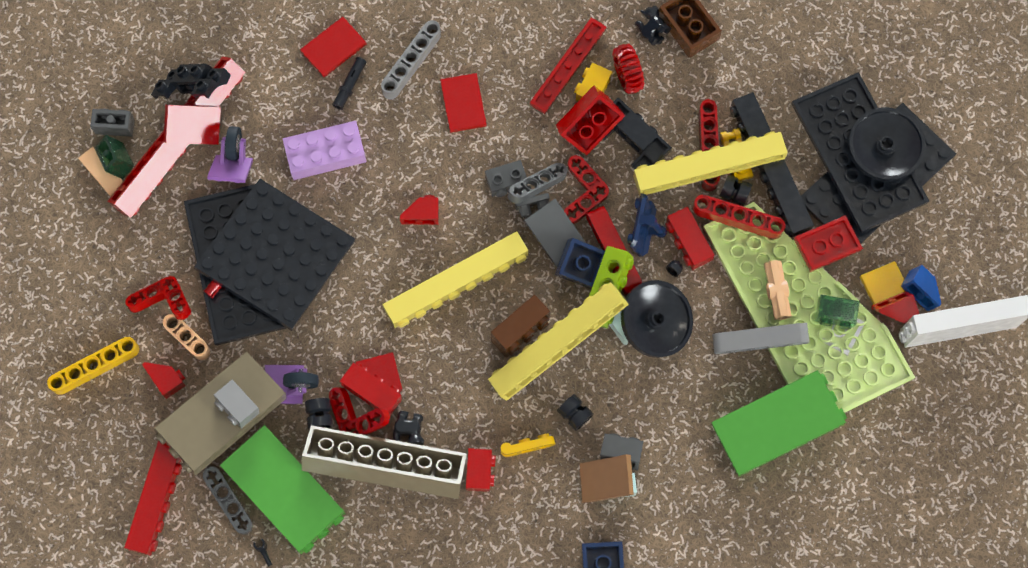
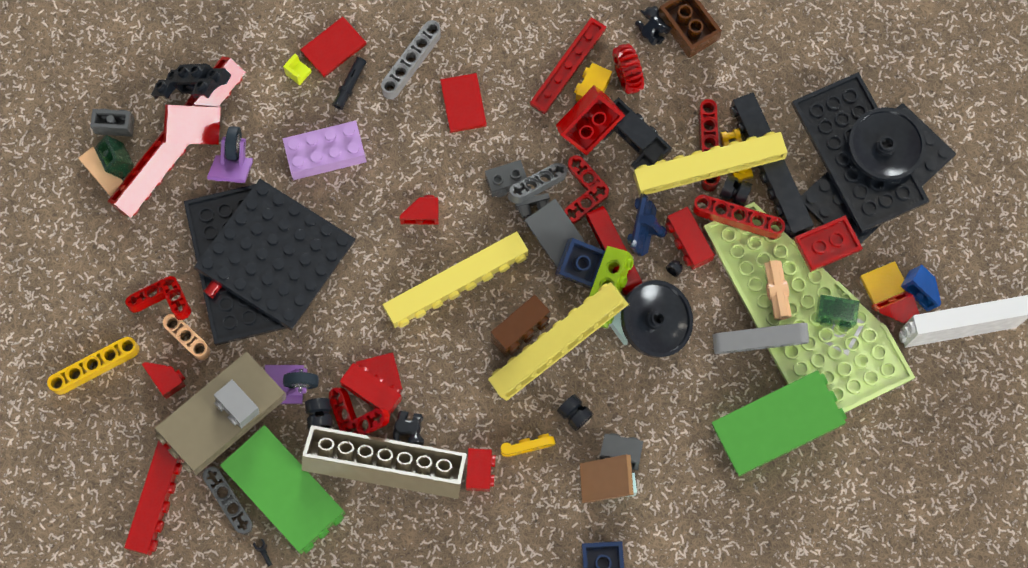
none -> neon yellow panel [283,54,312,85]

